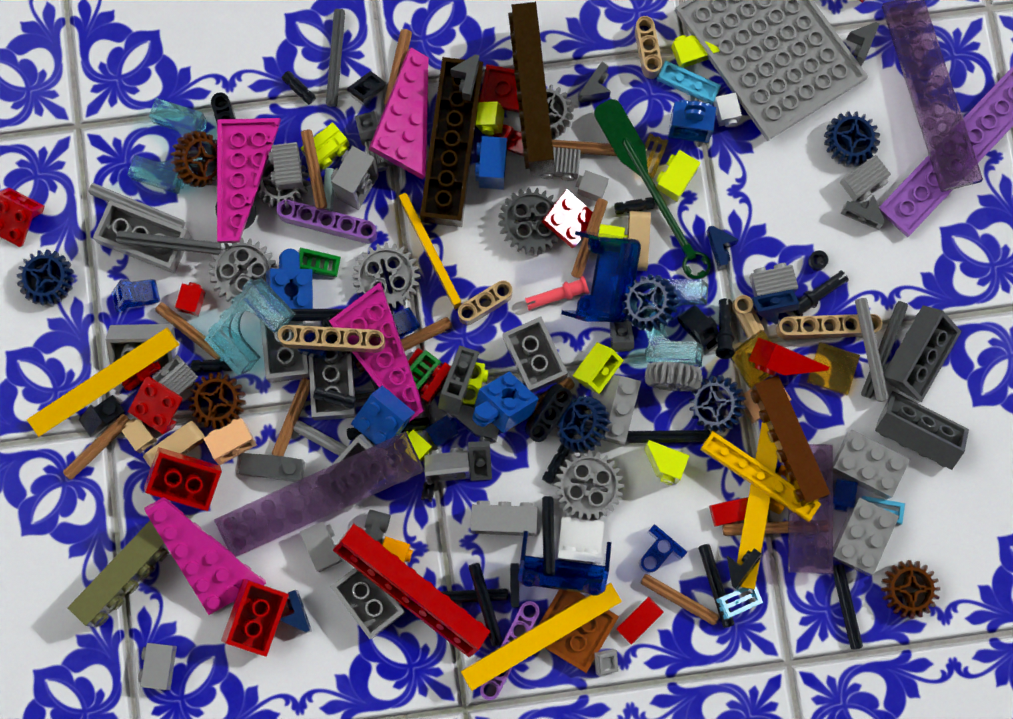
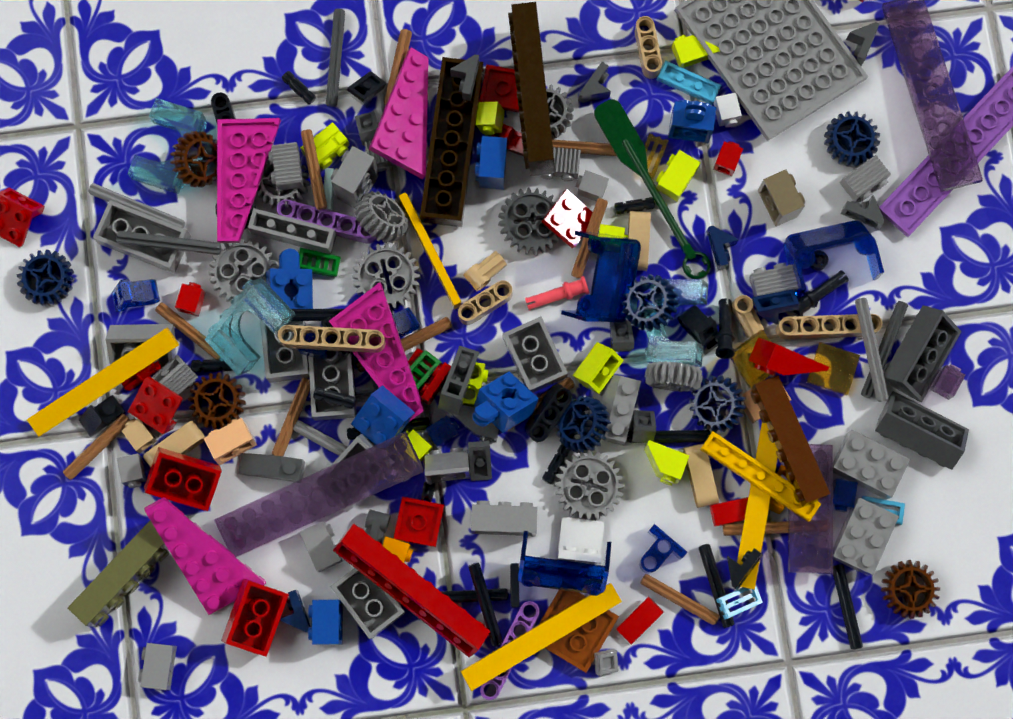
black axle [542,496,555,577] -> none
none -> light grey brick [117,453,147,488]
none -> light grey brick [248,208,337,254]
none -> blue brick [308,600,343,645]
none -> light grey gear [354,191,409,243]
none -> red plate [393,496,444,547]
none -> tan piece [463,251,507,291]
none -> dark grey slope [632,410,656,443]
none -> tan beam [683,443,719,508]
none -> red brick [713,141,743,177]
none -> dark tan brick [757,169,805,227]
none -> clear blue windscreen [783,221,884,297]
none -> clear purple brick [930,365,965,400]

